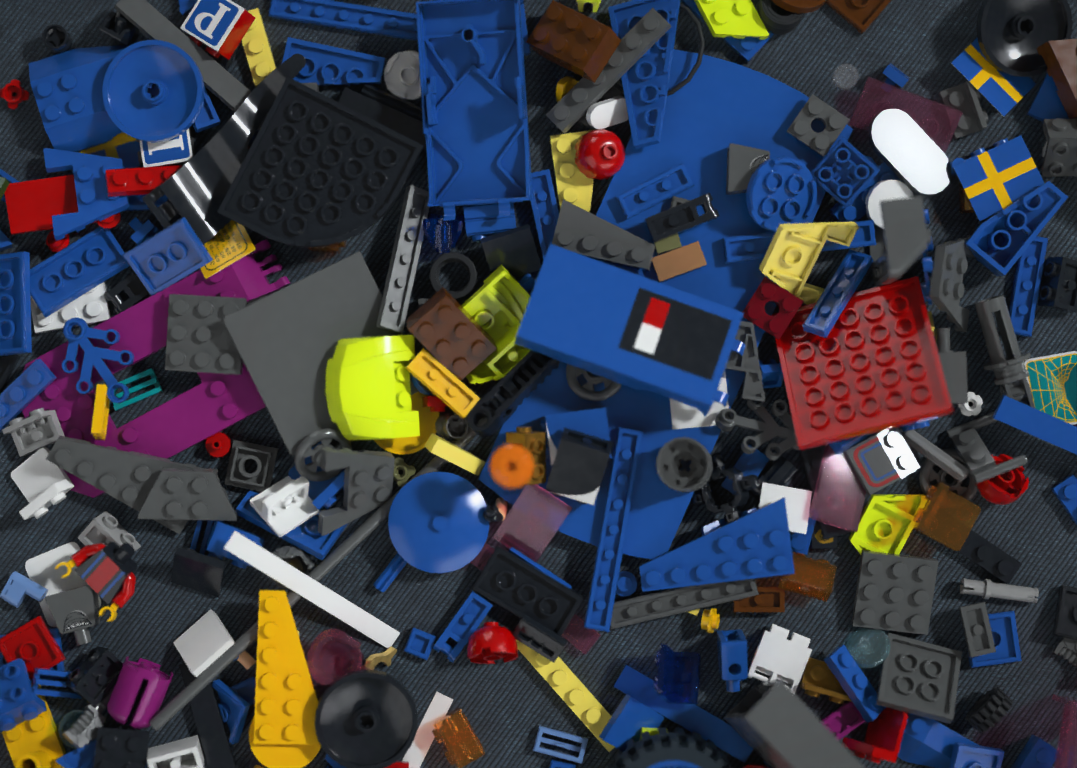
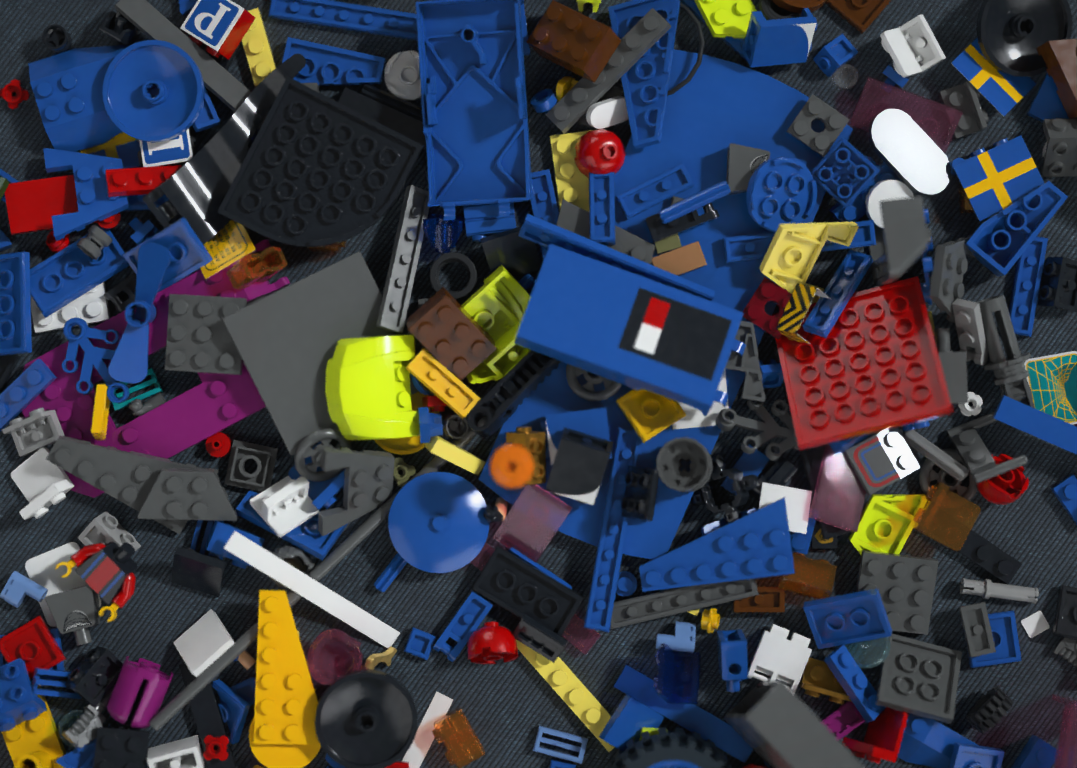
none -> dark grey wheel [77,225,113,260]
none -> blue piece [108,242,171,384]
none -> dark grey arm [128,393,166,417]
none -> red plate [203,735,229,761]
none -> clear orange brick [226,247,288,289]
none -> blue tile [418,407,443,443]
none -> blue tile [518,214,715,301]
none -> blue tile [531,89,557,114]
none -> blue tile [589,172,615,245]
none -> yellow tile [615,389,686,444]
none -> black bracket [621,466,659,521]
none -> medium blue piece [656,621,696,653]
none -> blue axle [659,181,731,224]
none -> blue panel [742,8,817,68]
none -> sticker [776,284,831,344]
none -> blue plate [803,588,892,649]
none -> blue bracket [813,34,859,77]
none -> white bracket [880,14,946,78]
none -> light grey plate [952,298,988,365]
none -> white sticker [1021,611,1050,638]

